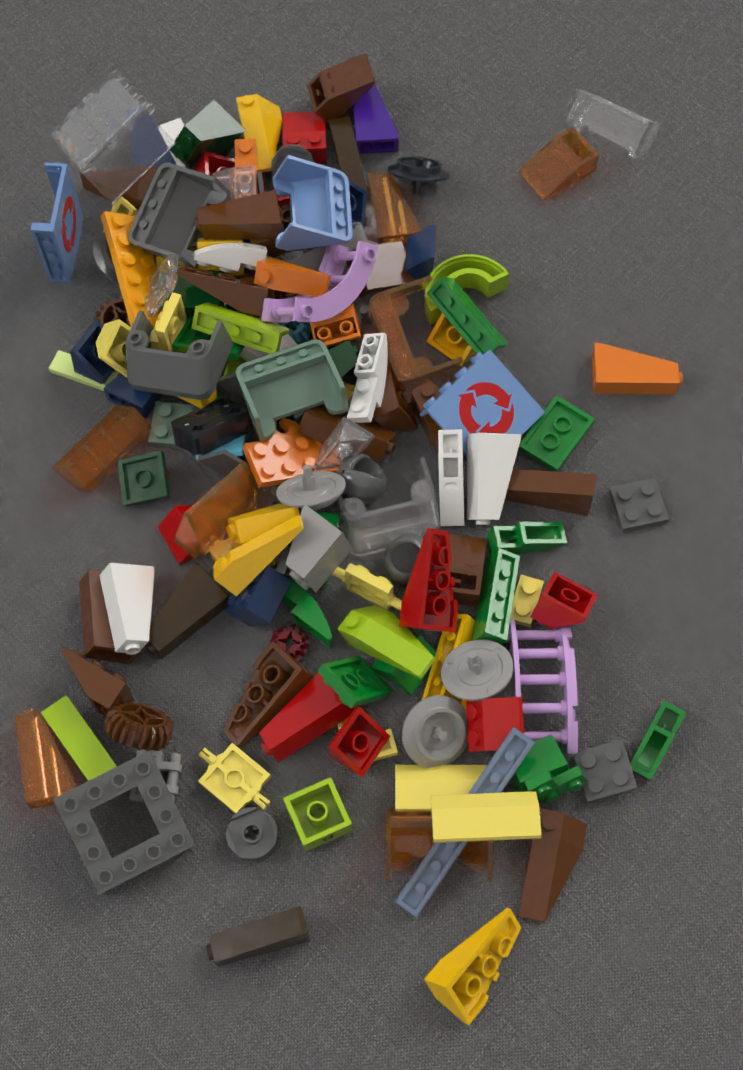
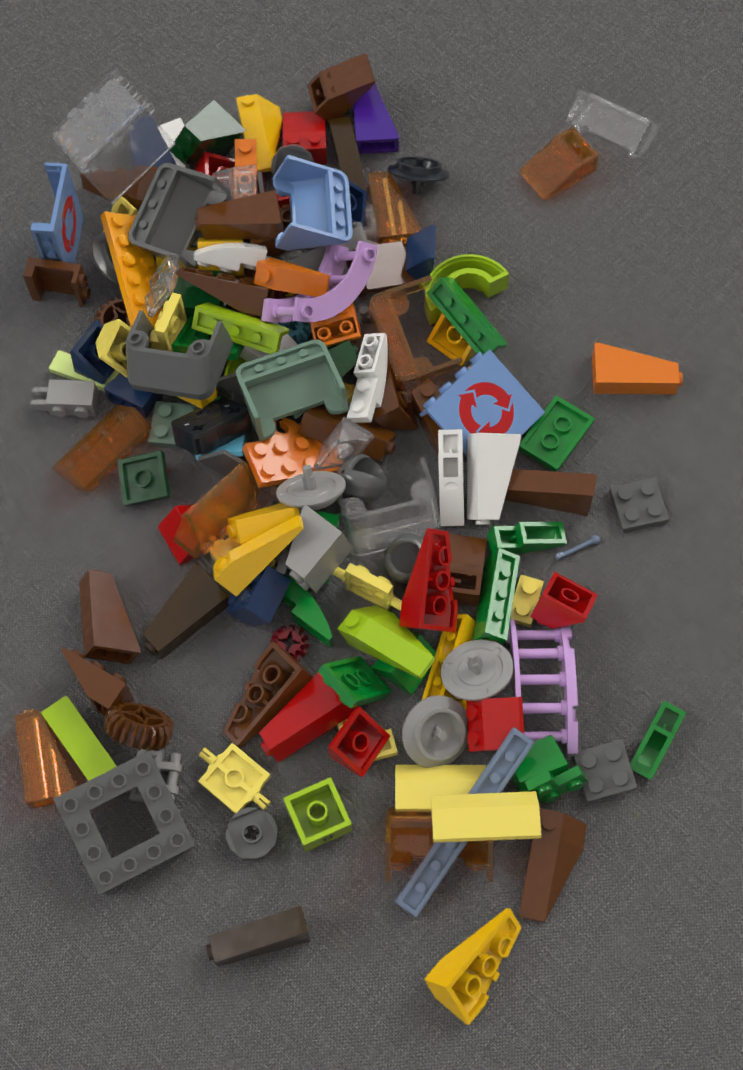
white slope [99,563,154,655] -> none
none -> reddish brown panel [23,257,91,307]
none -> light grey hinge [30,380,99,418]
none -> sand blue hinge [555,535,600,561]

